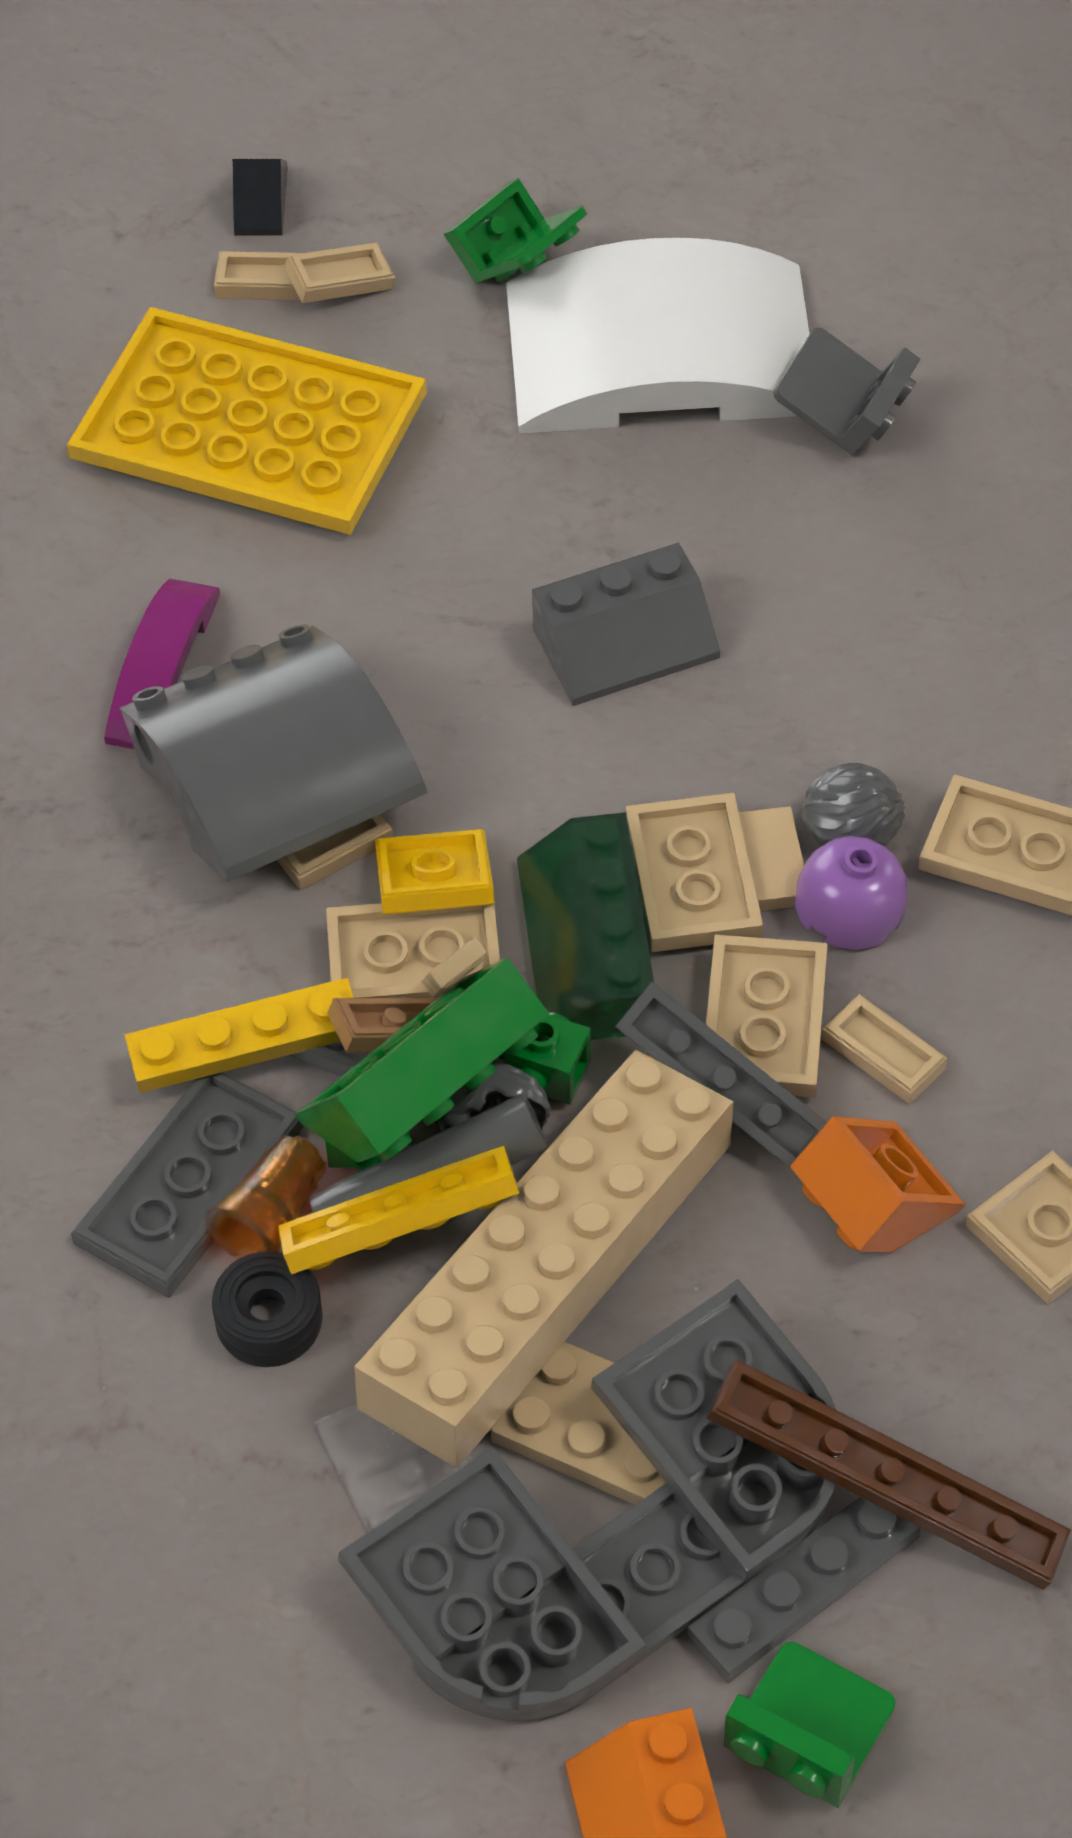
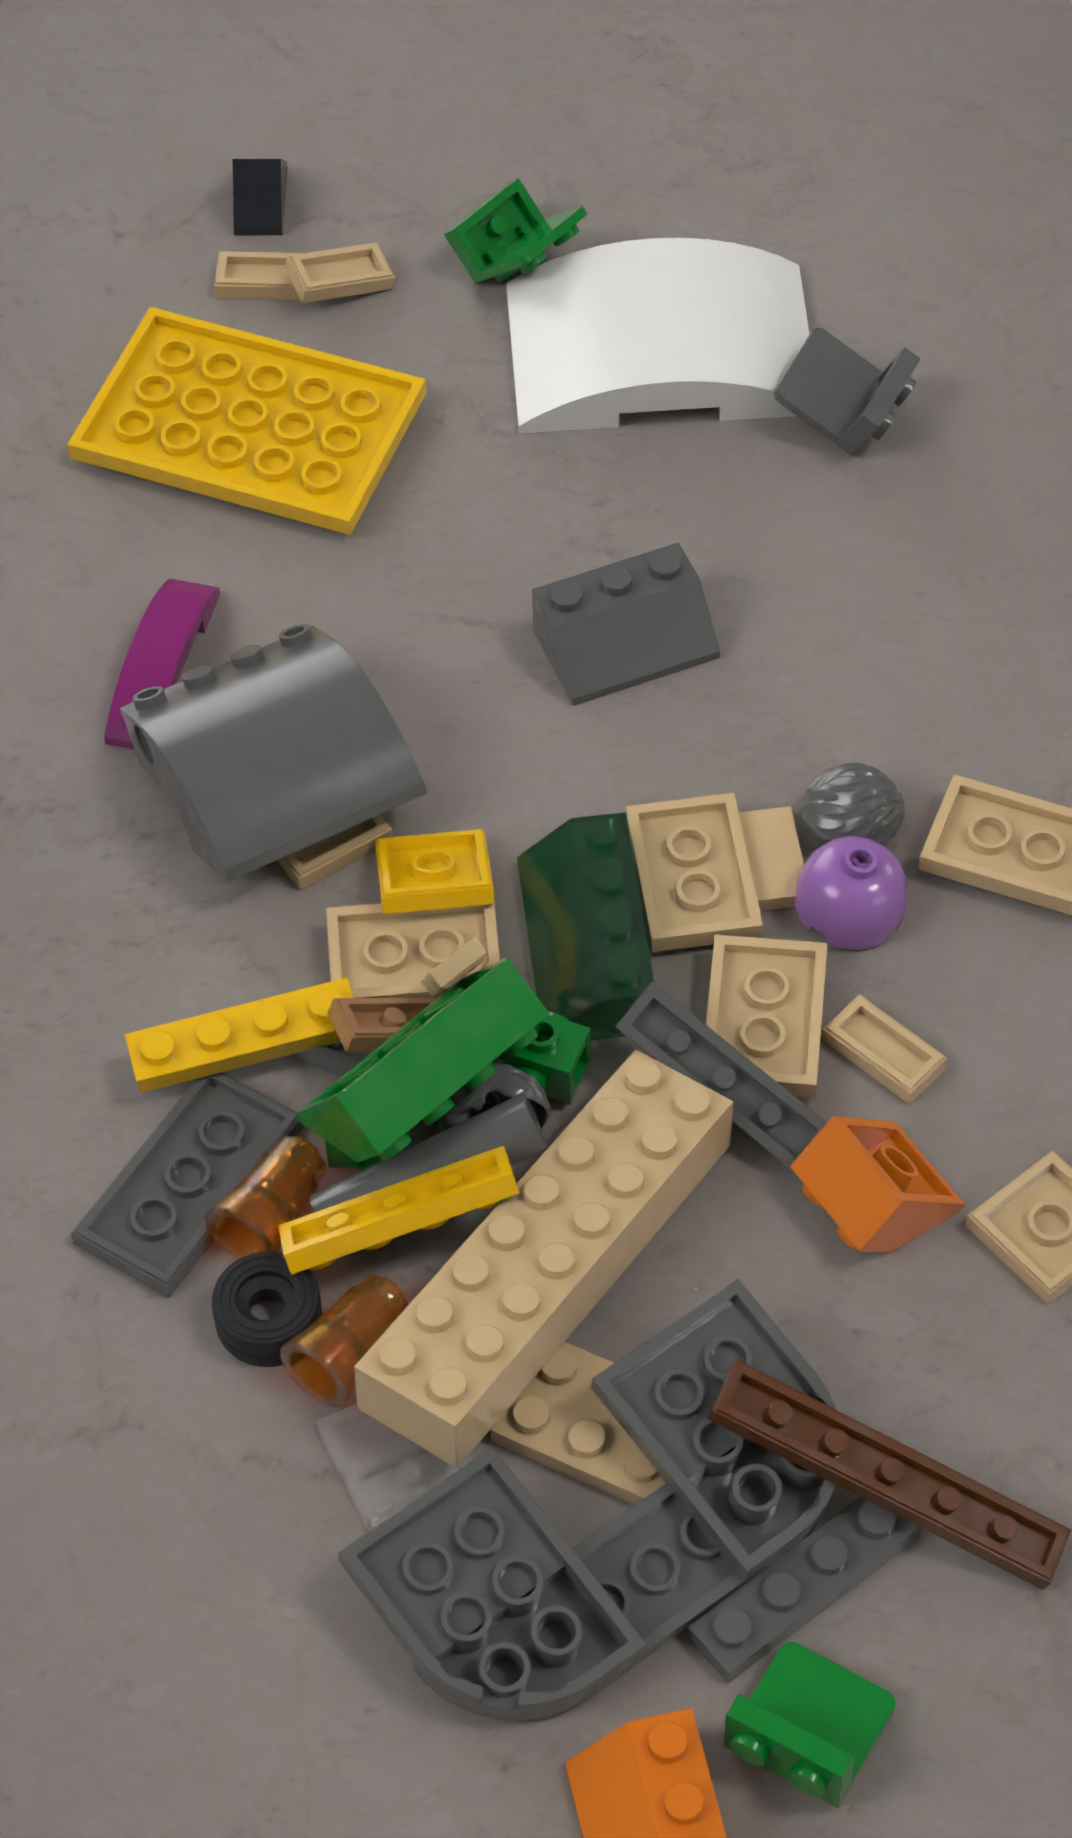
none -> clear orange plant [280,1273,409,1407]

